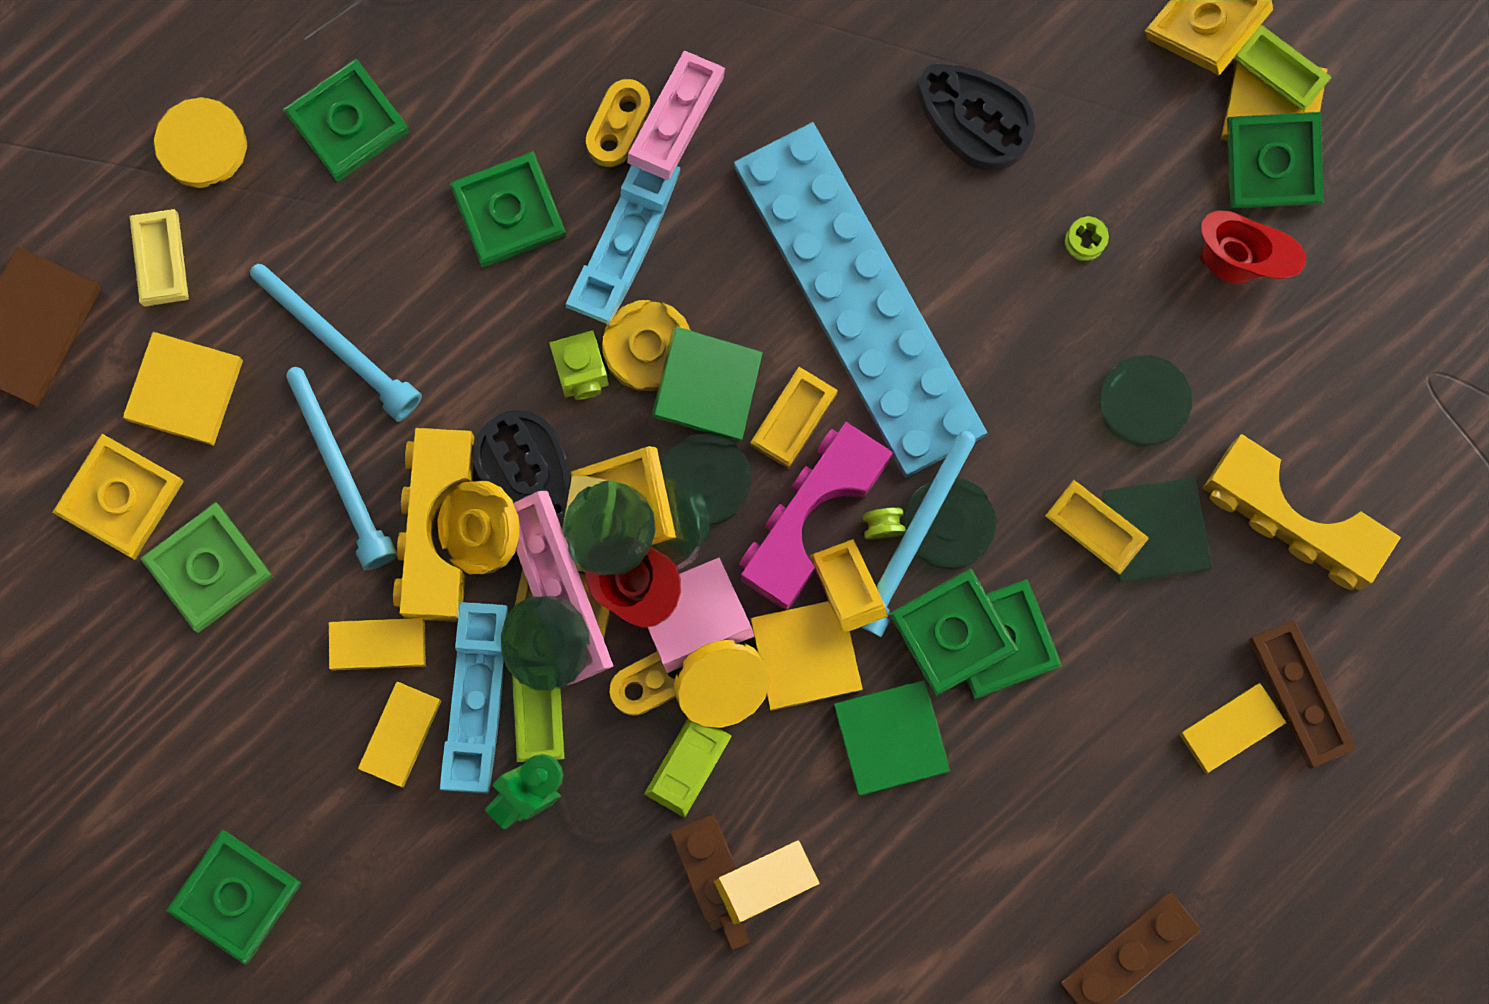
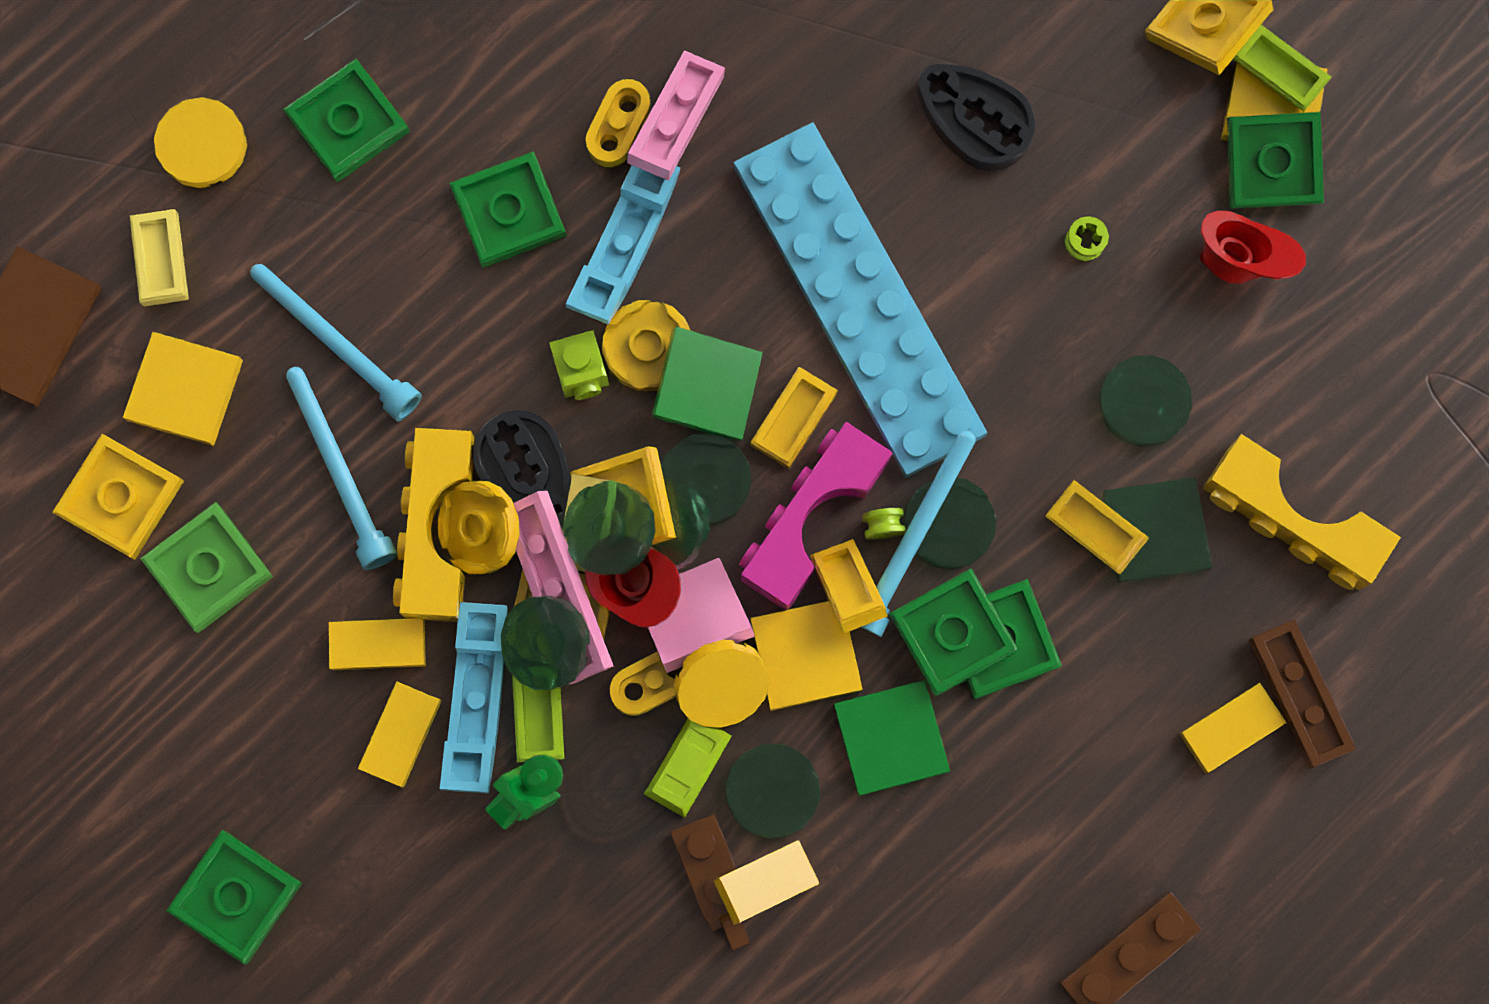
none -> clear green tile [726,743,820,839]

